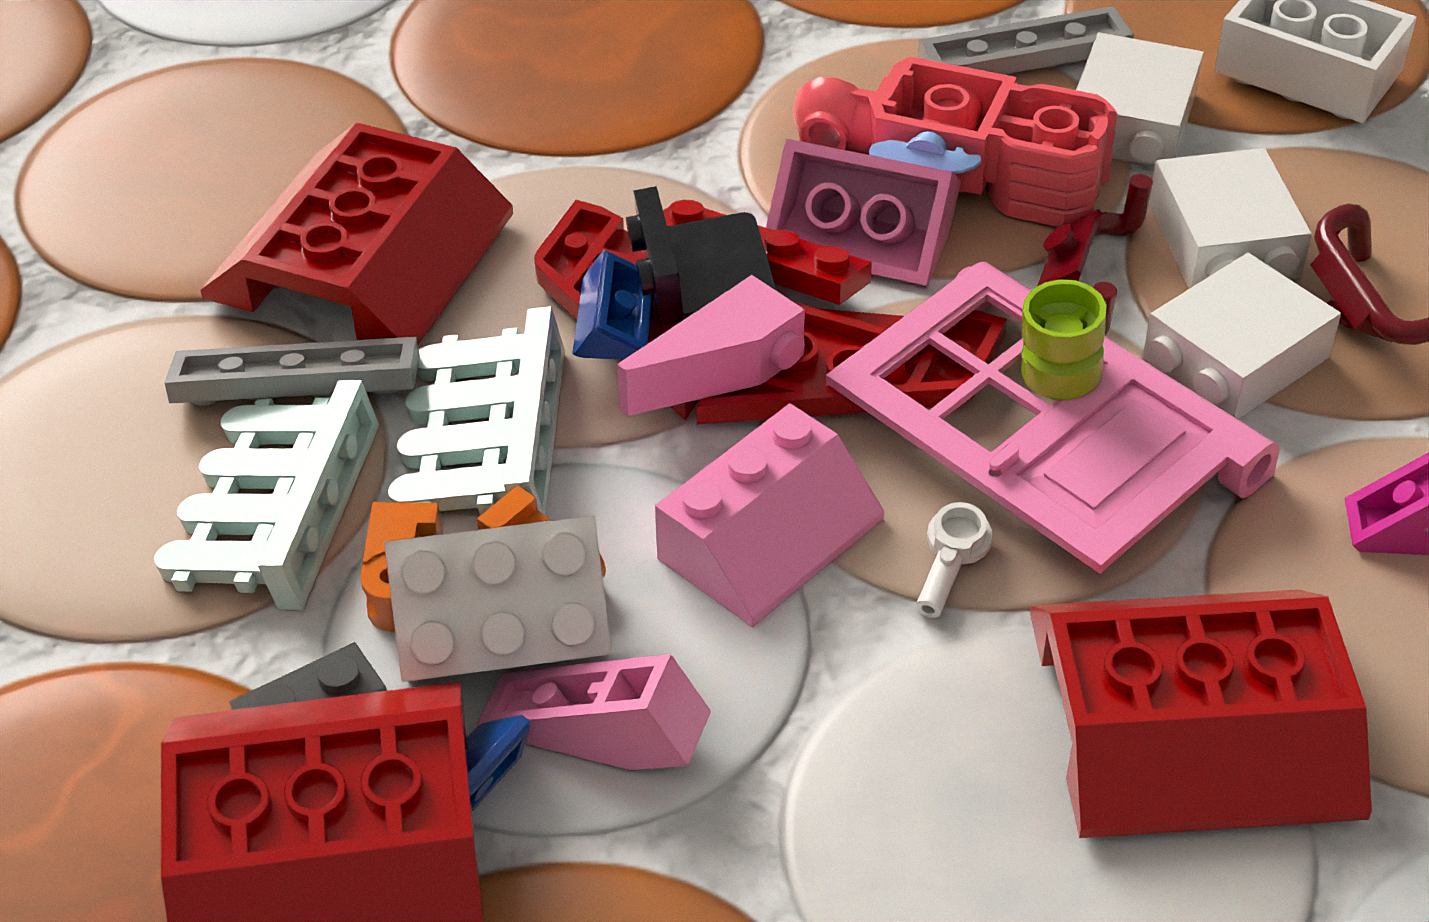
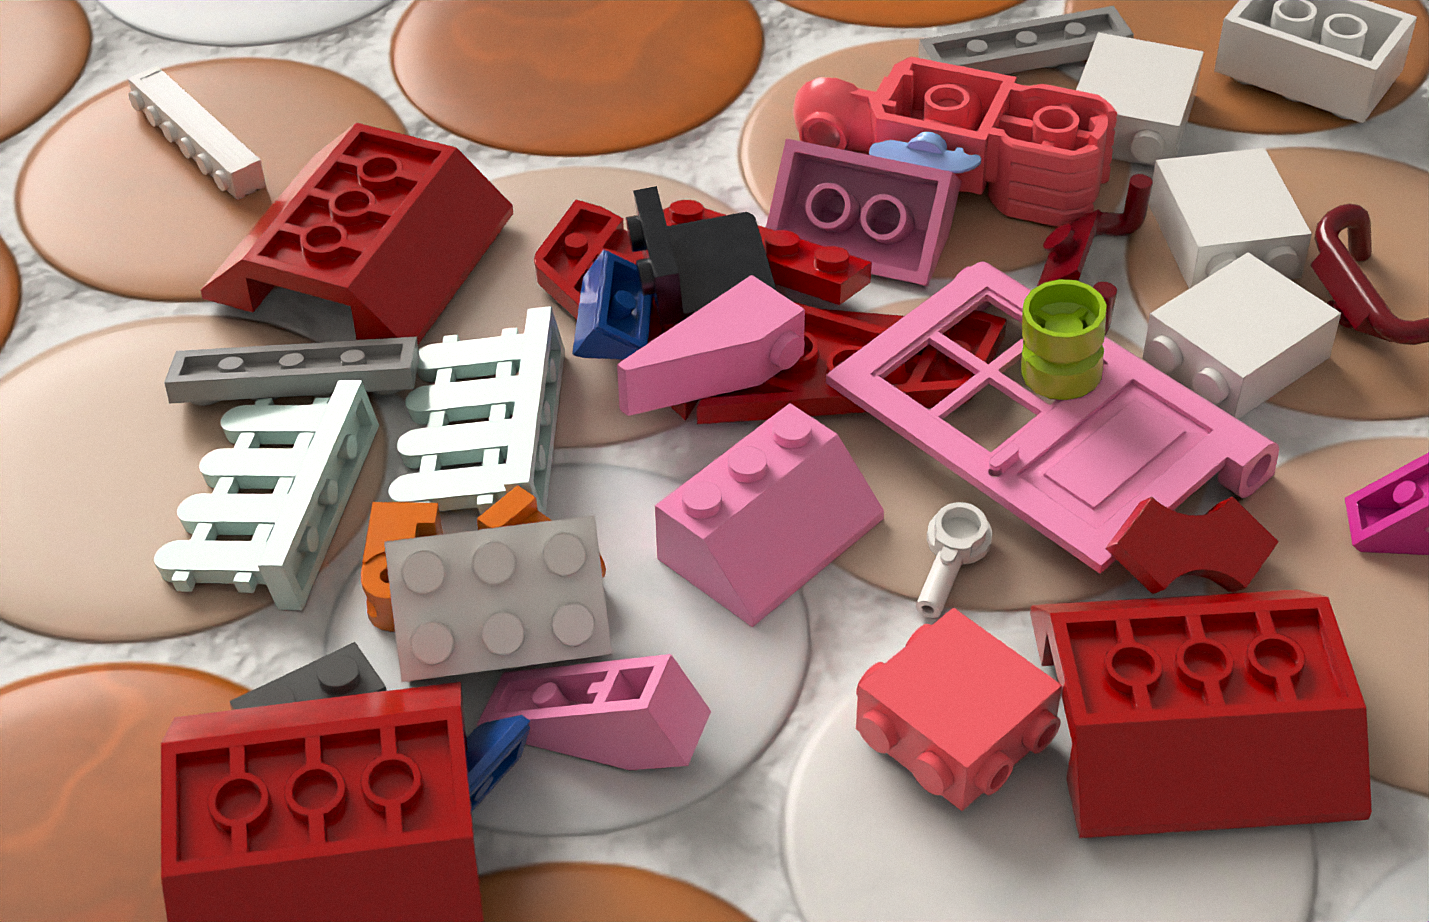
none -> white piece [128,66,266,200]
none -> coral brick [856,607,1062,811]
none -> red tile [1105,496,1279,594]

